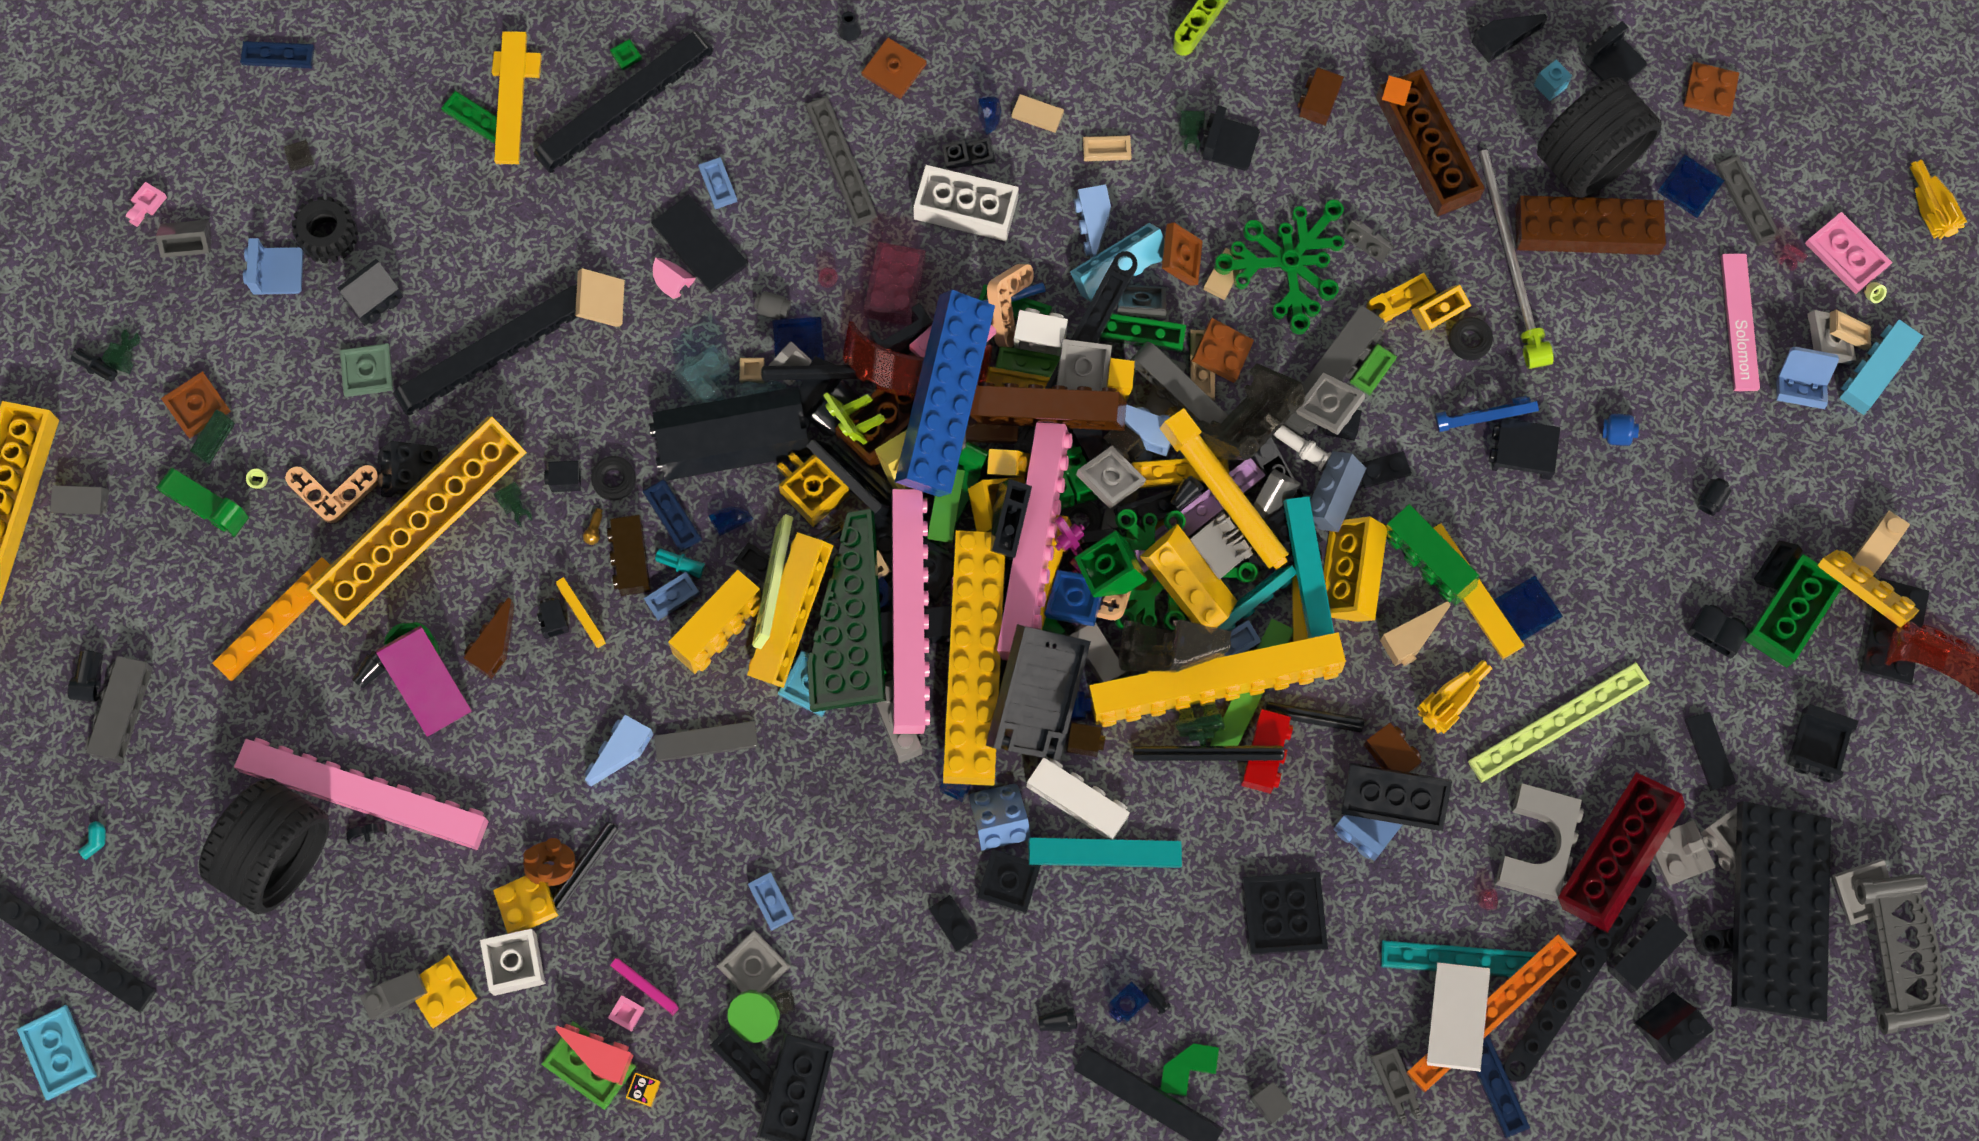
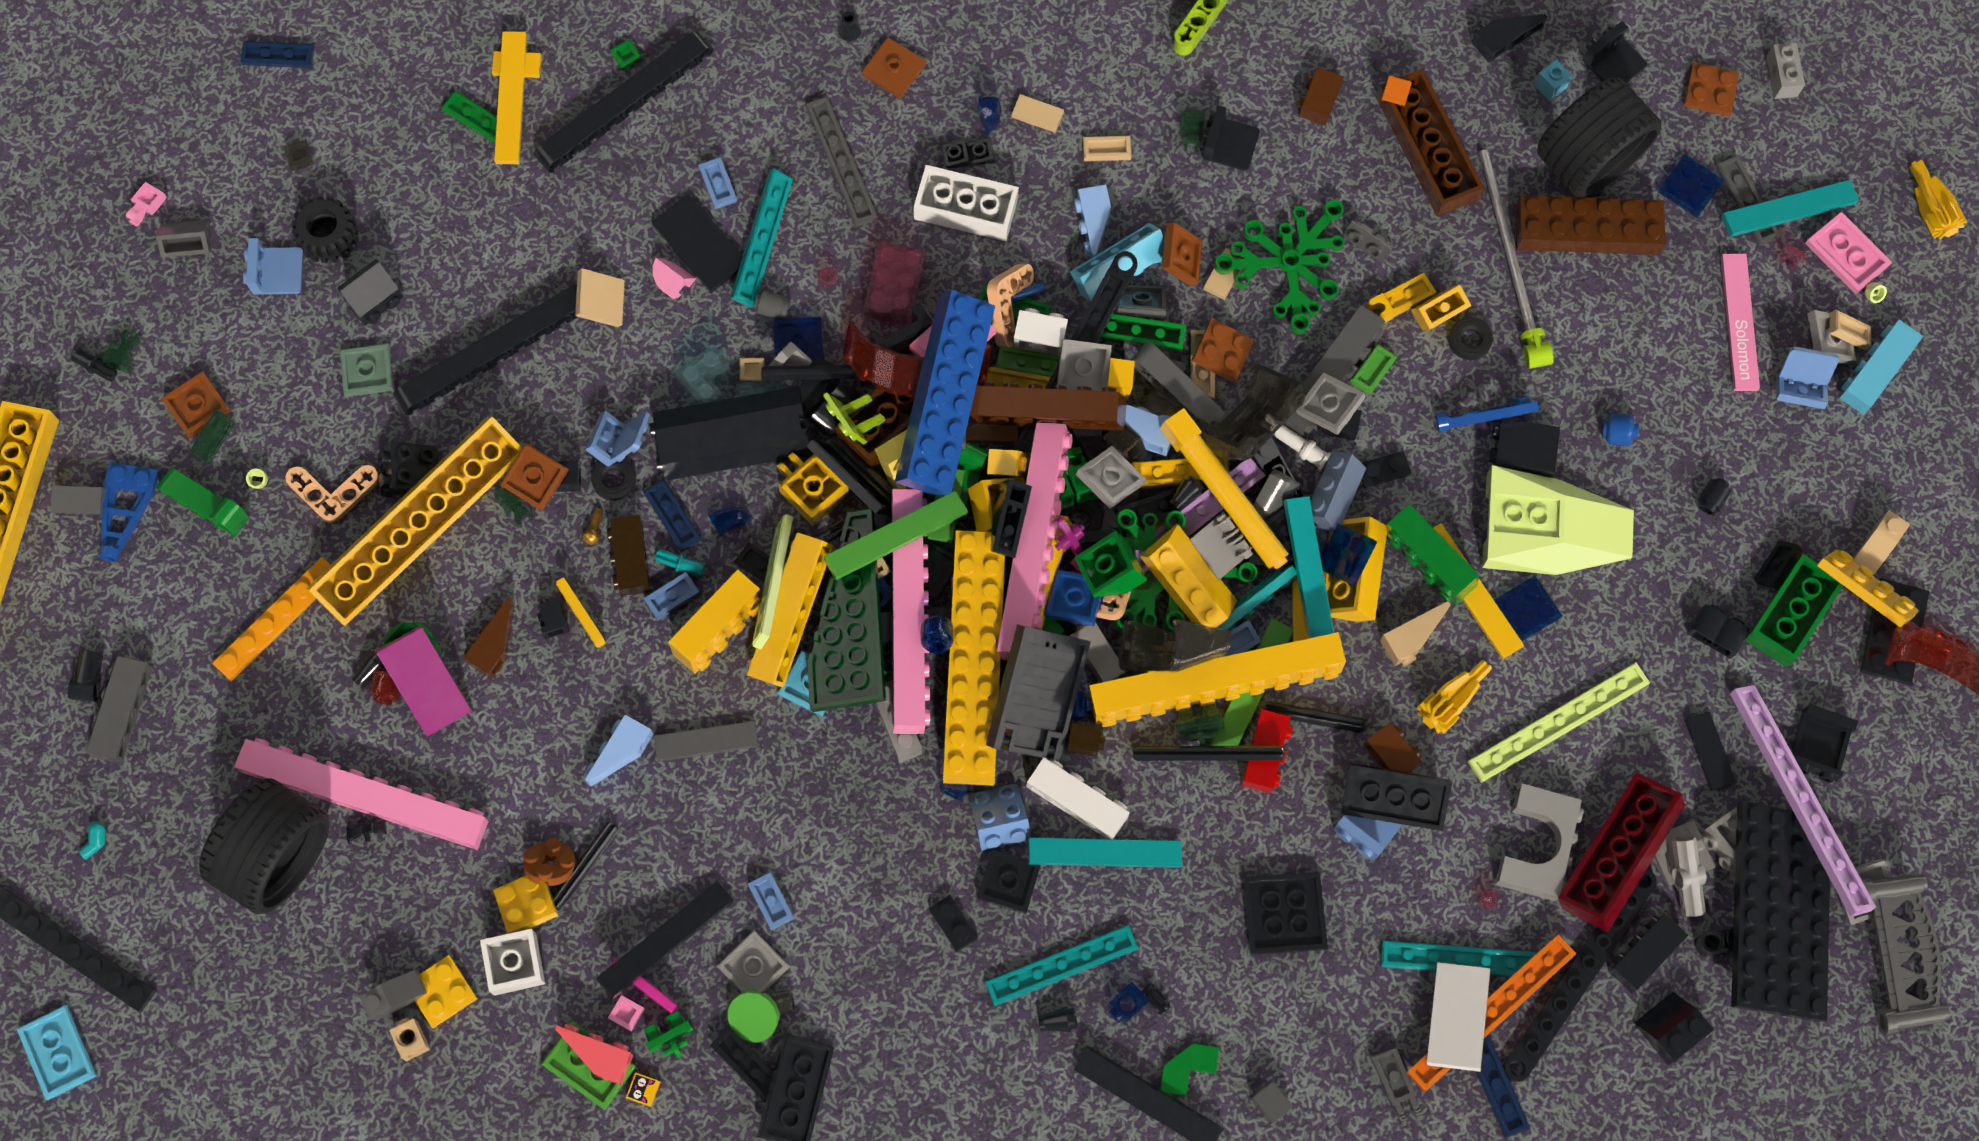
none -> blue plate [97,462,160,562]
none -> clear red head [369,668,402,706]
none -> tan brick [389,1018,430,1061]
none -> dark orange plate [500,443,569,511]
none -> medium blue bracket [585,410,650,467]
none -> black tile [596,881,733,999]
none -> green hips [644,1011,694,1059]
none -> teal tile [730,168,793,308]
none -> bright green tile [824,491,968,580]
none -> clear blue head [920,616,954,654]
none -> teal tile [985,925,1139,1007]
none -> plate [1321,524,1377,586]
none -> yellowish green wedge [1482,465,1634,575]
none -> light grey piece [1672,836,1706,917]
none -> teal tile [1721,180,1859,237]
none -> lavender plate [1730,685,1876,917]
none -> light grey brick [1766,43,1805,99]

